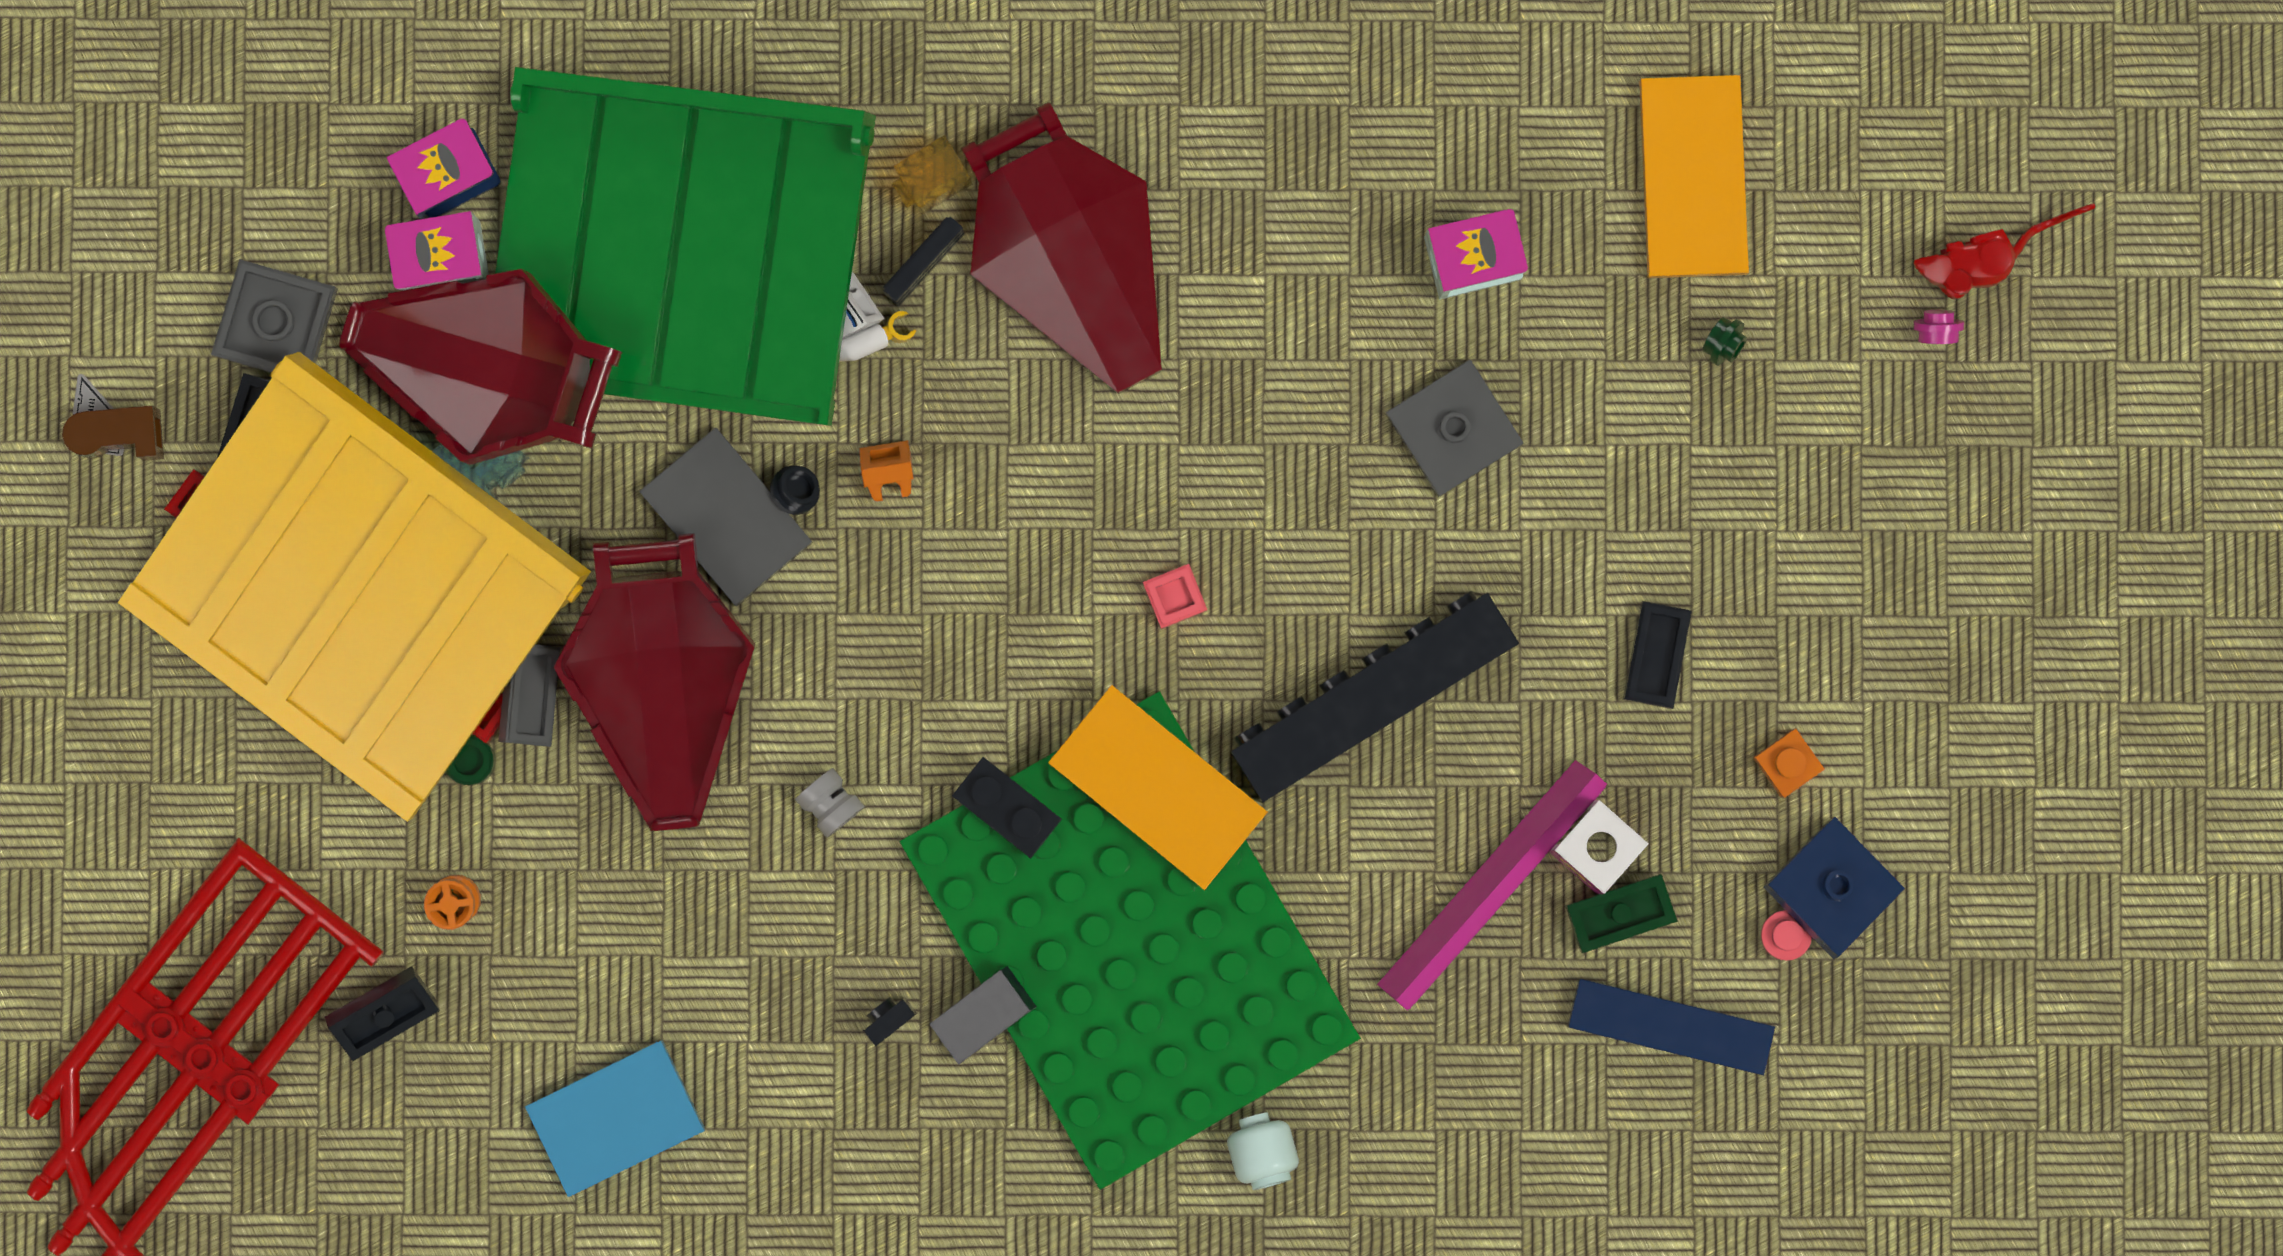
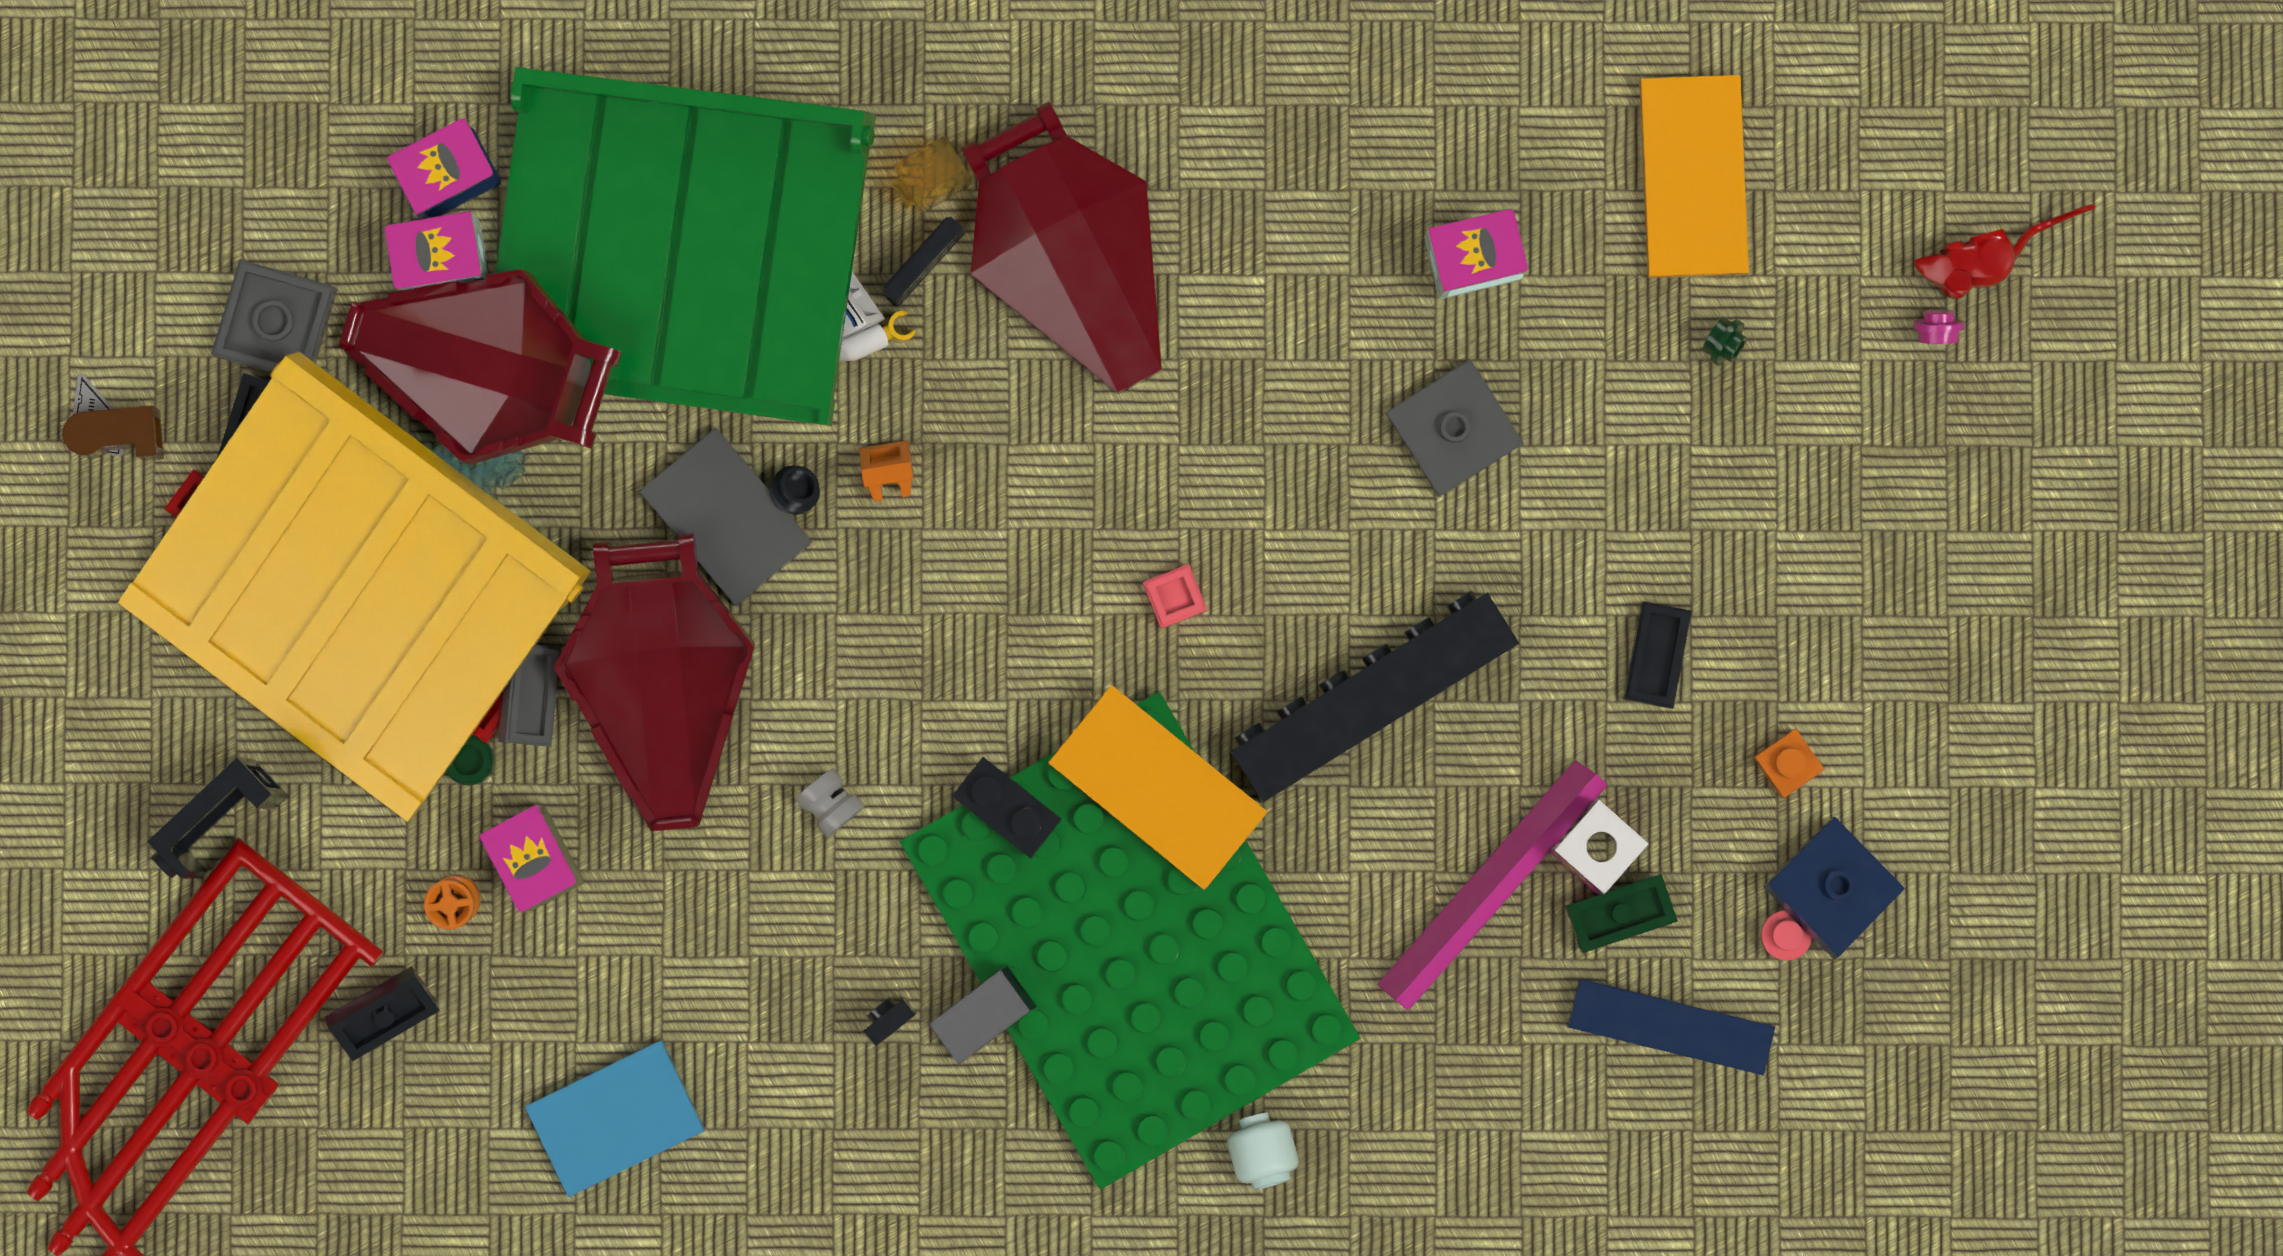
none -> black panel [147,758,289,879]
none -> dark pink piece [478,804,584,912]

